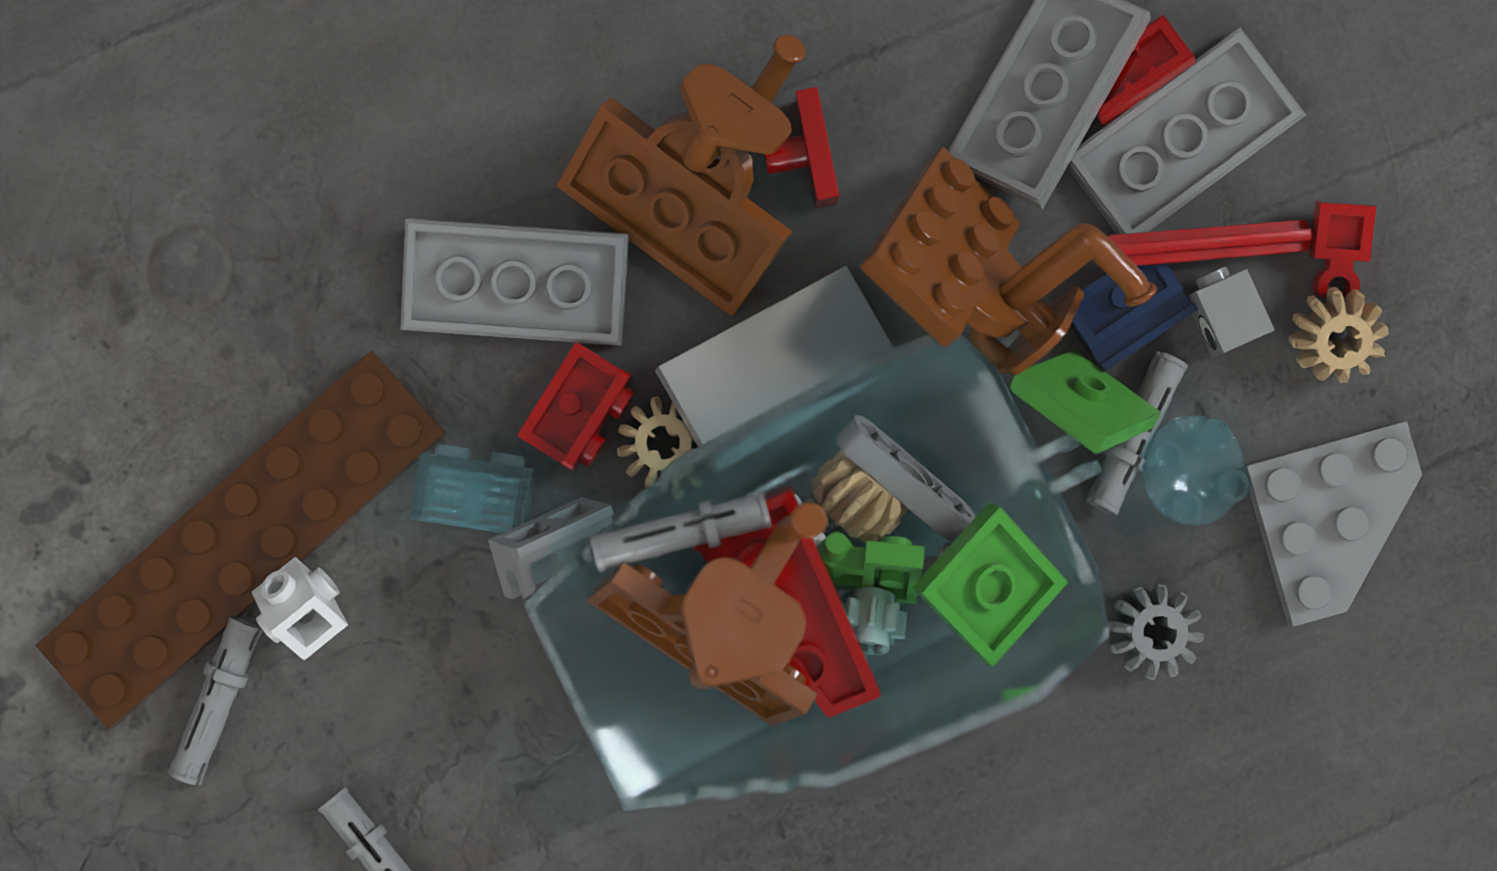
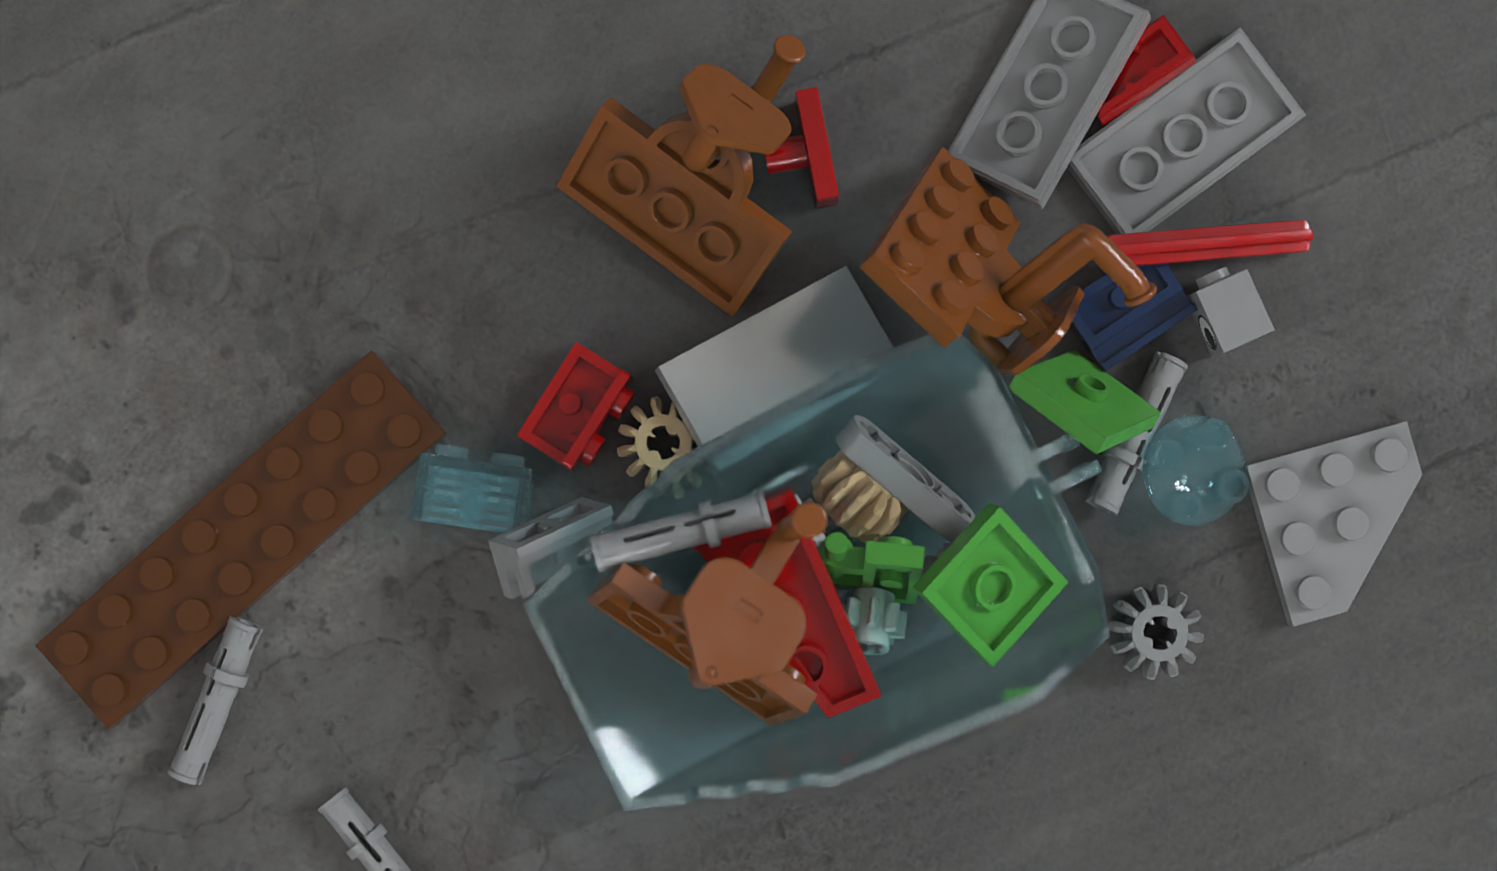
white brick [252,557,348,660] -> none
light grey tile [400,218,629,345] -> none
tan gear [1289,287,1389,383] -> none
red plate [1309,201,1377,298] -> none

